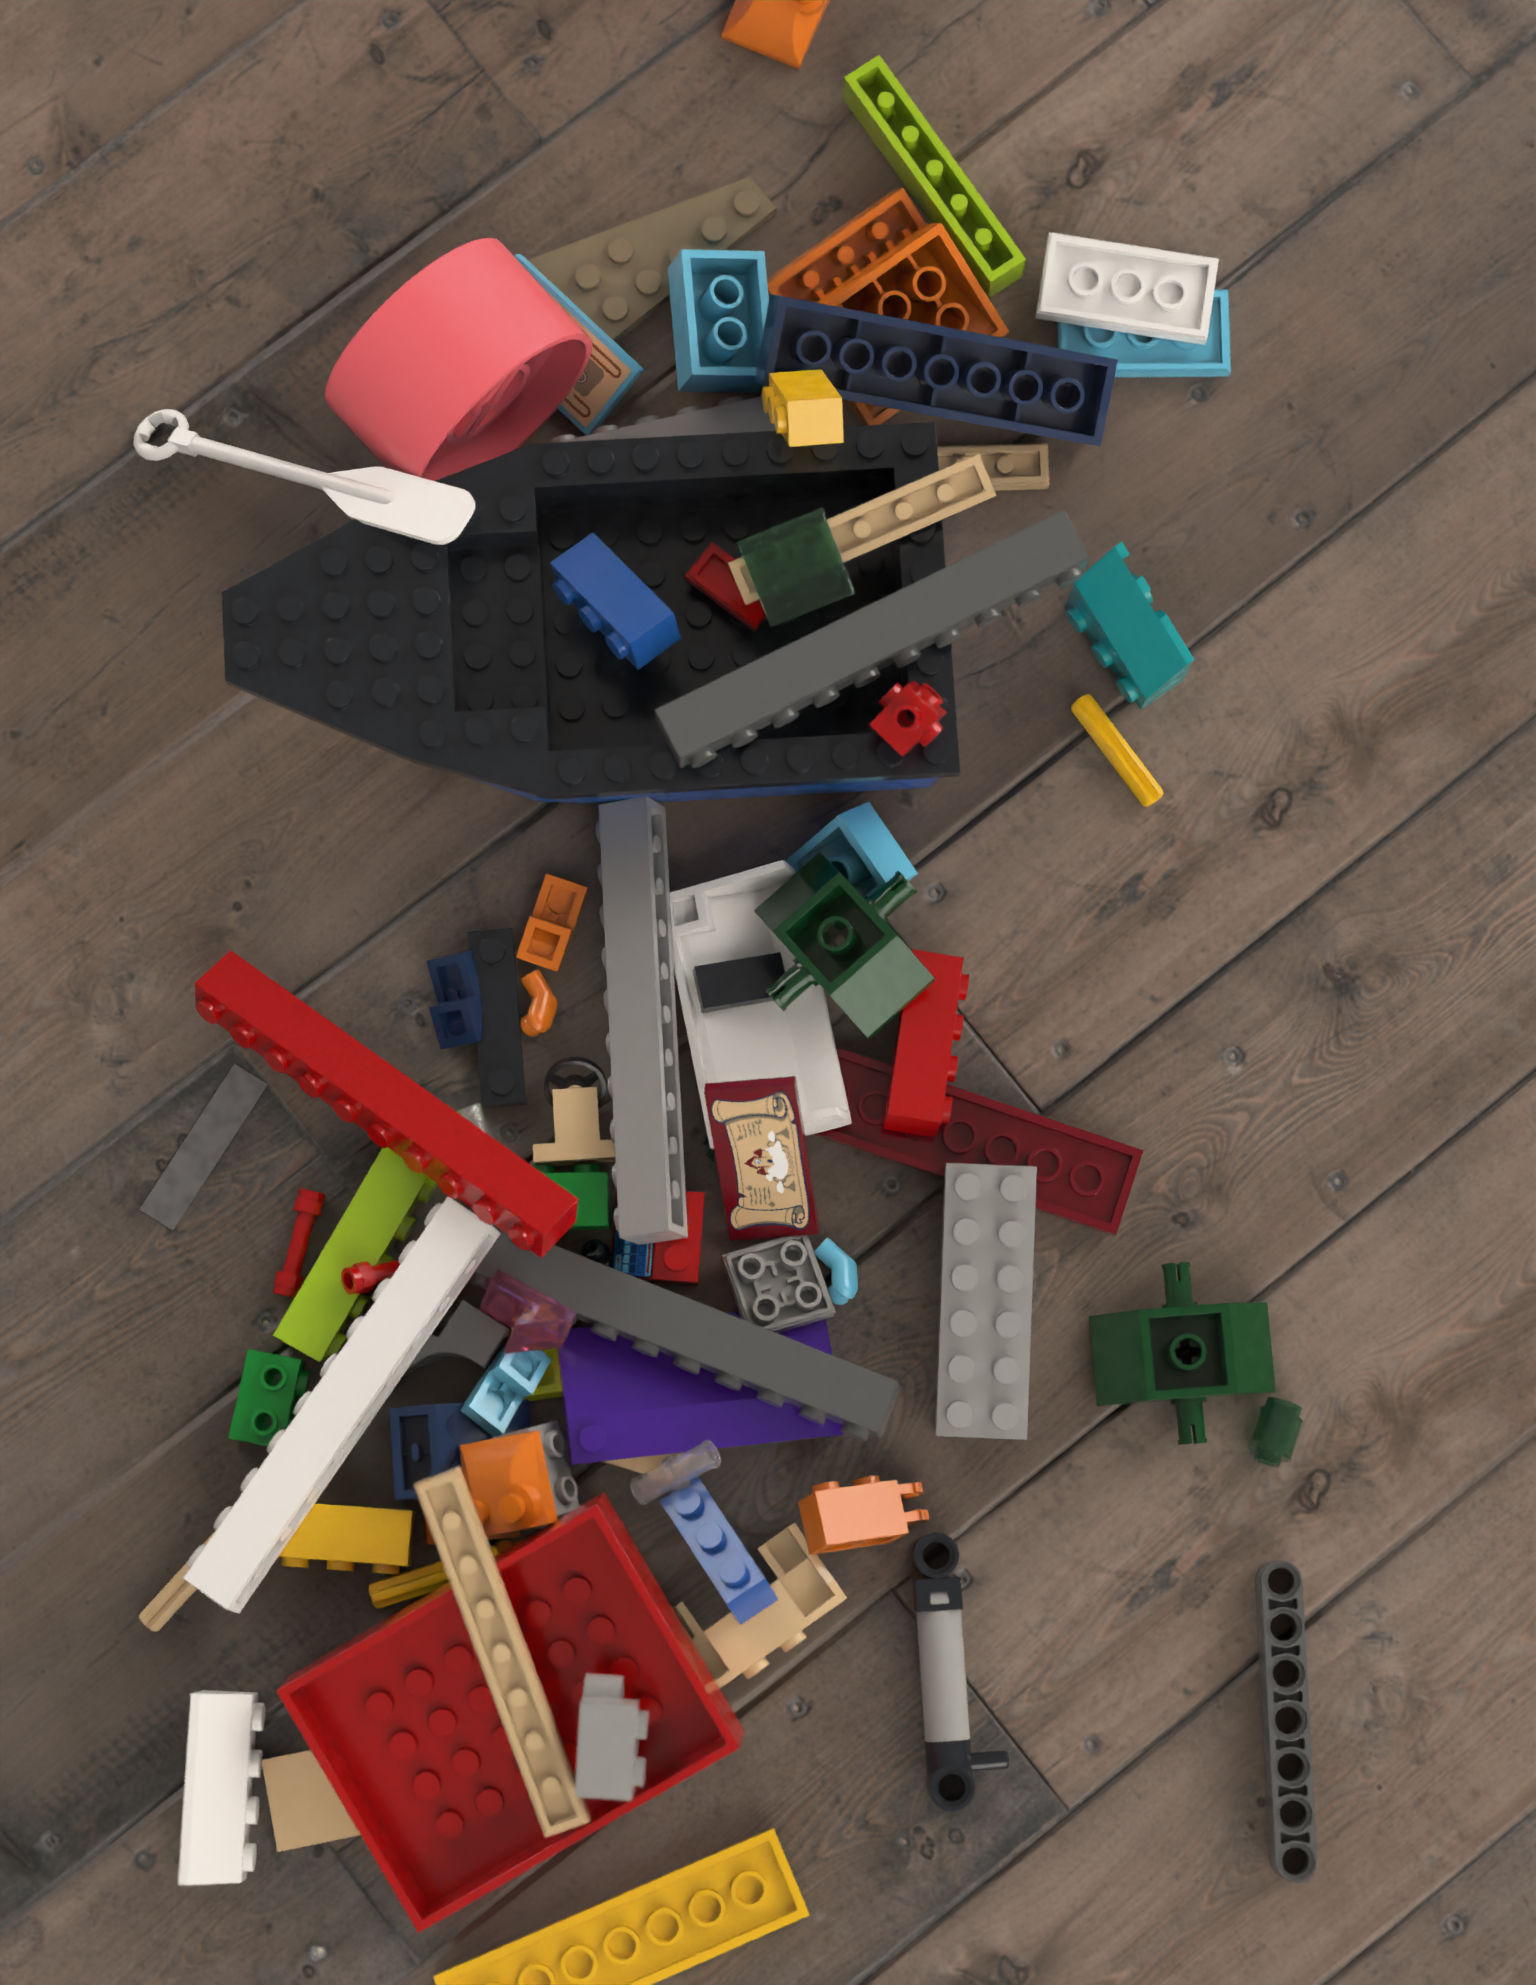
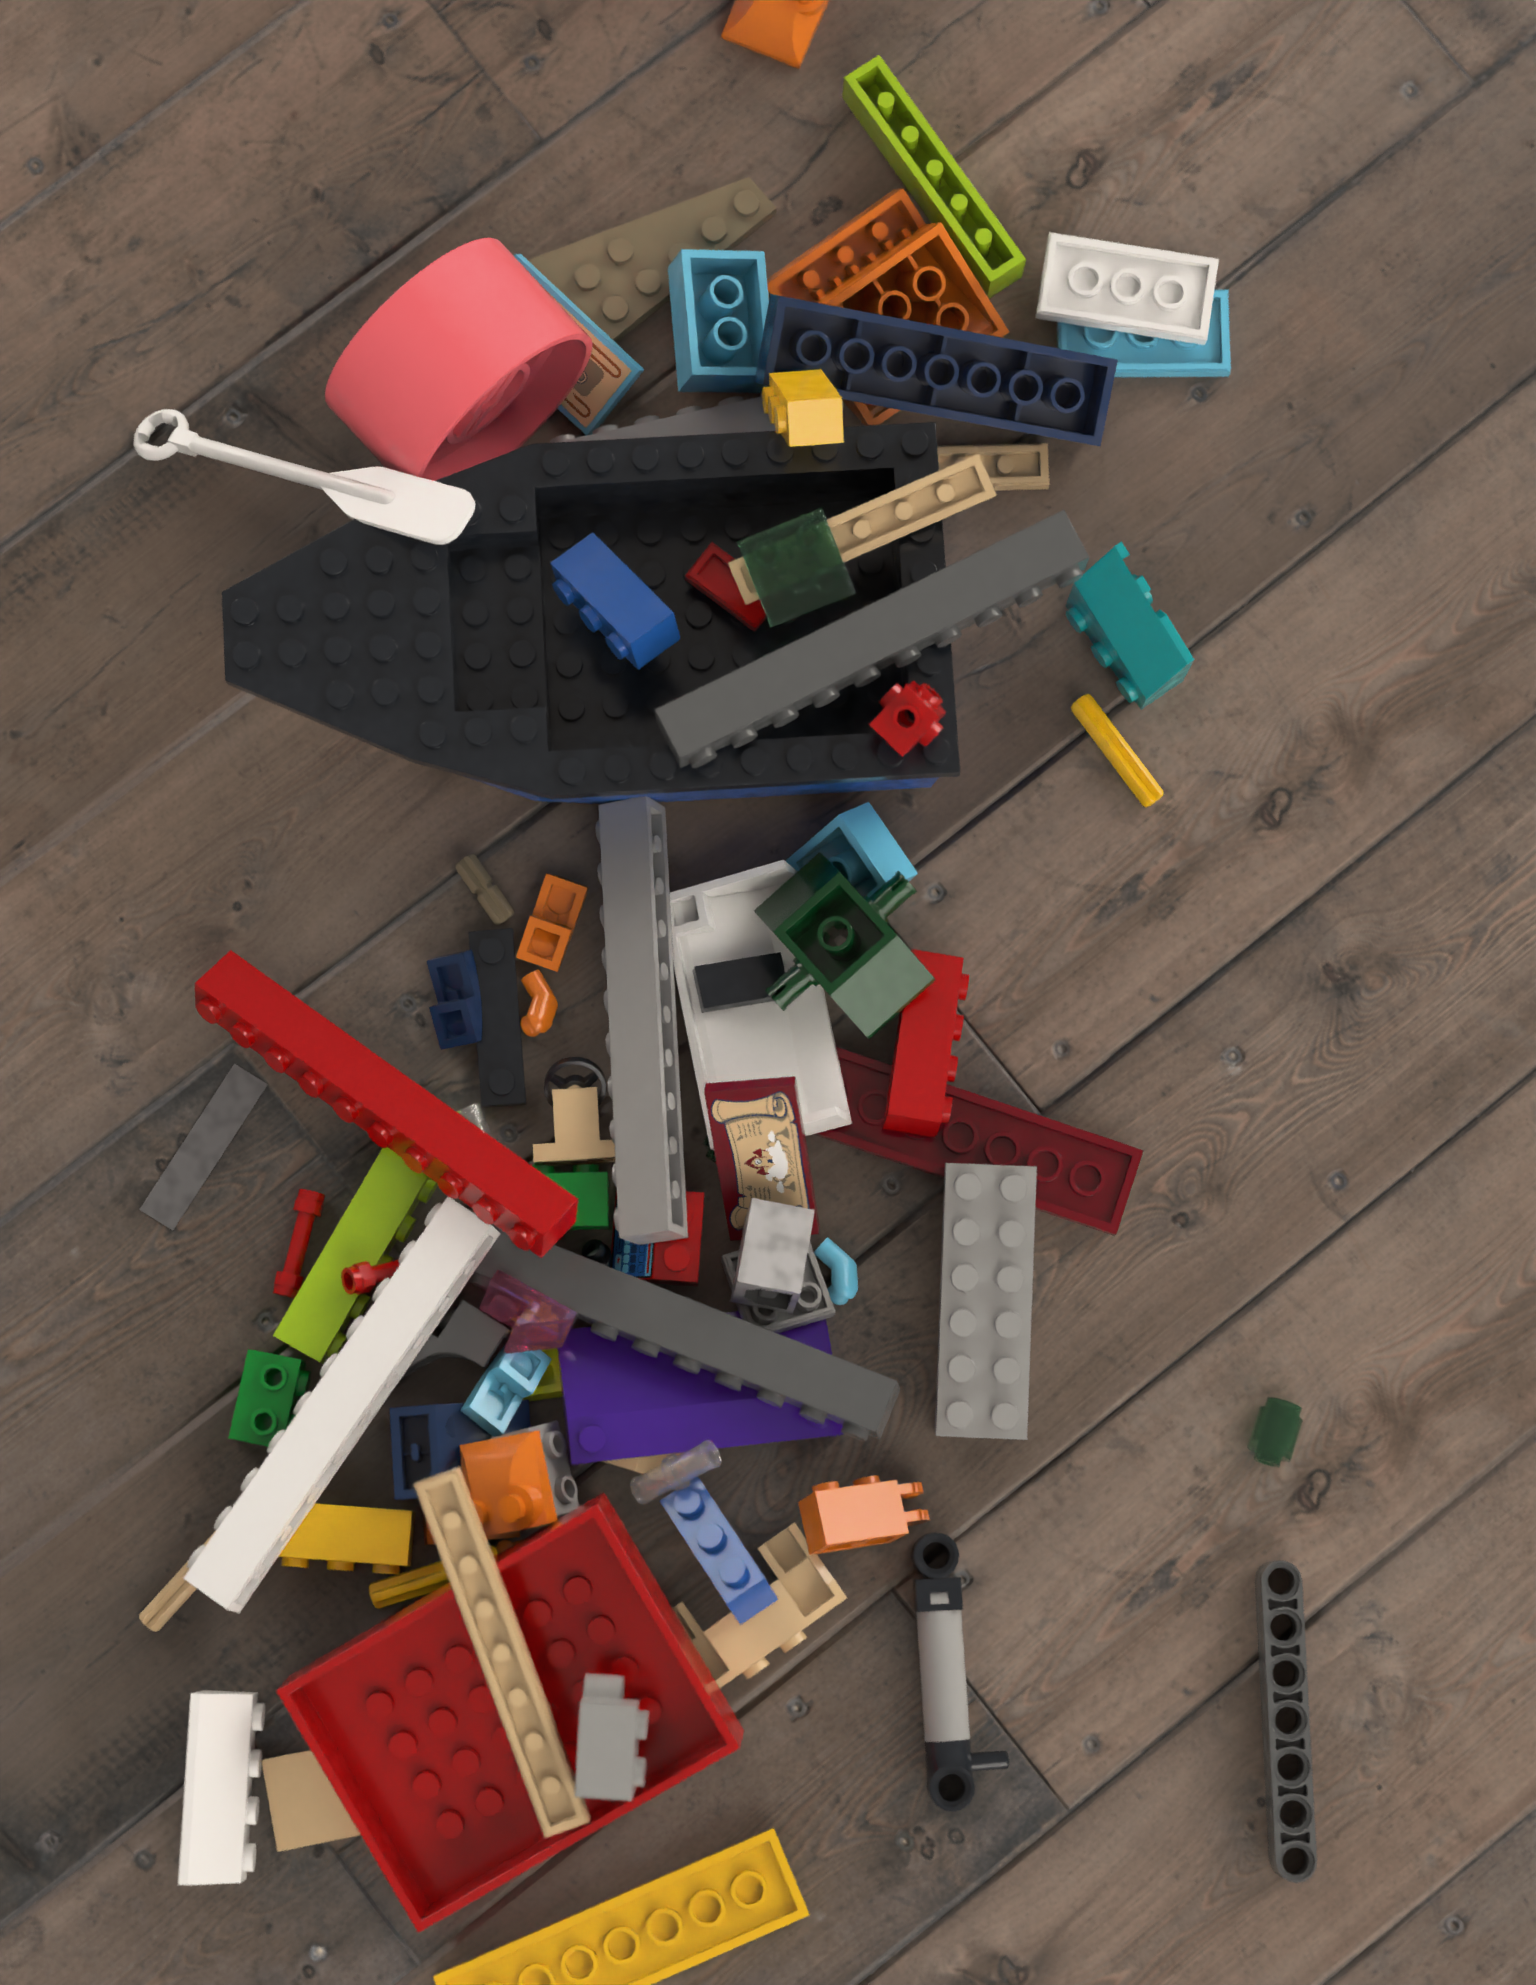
dark green slope [1088,1262,1276,1445] -> none
none -> dark tan piece [455,854,514,925]
none -> flat silver piece [730,1198,815,1313]

